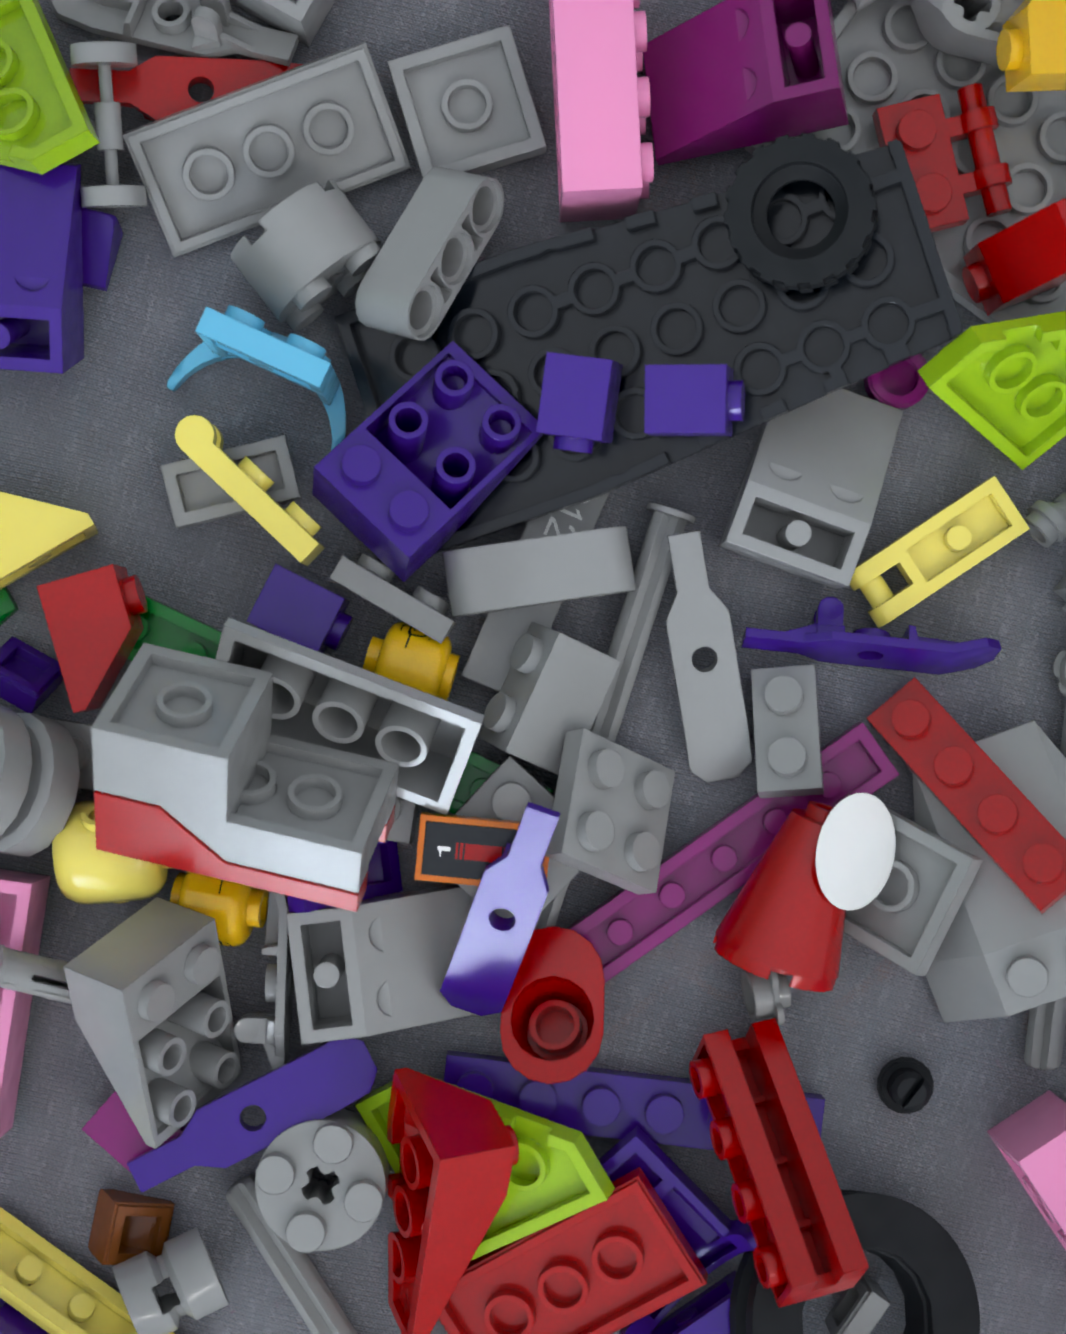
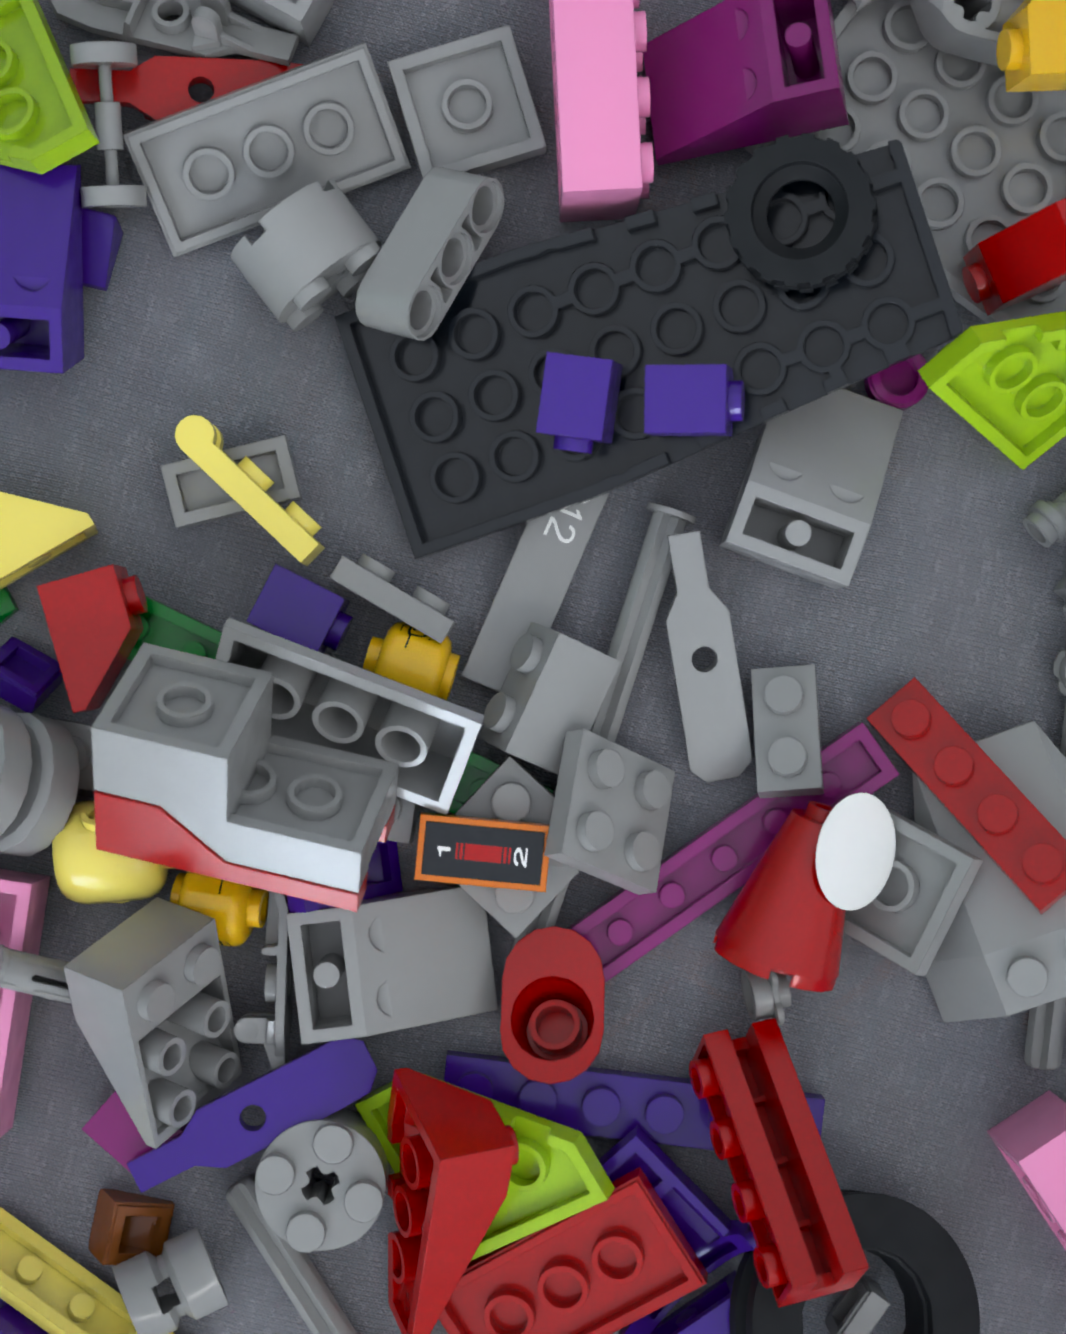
medium azure piece [167,305,347,451] -> none
dark purple slope [312,341,544,582] -> none
piece [440,802,560,1016] -> none
light grey beam [442,526,636,617] -> none
dark purple piece [741,597,1001,675] -> none
light yellow plate [850,476,1030,628] -> none
red plate [872,83,1012,233] -> none
black piece [877,1057,934,1114] -> none

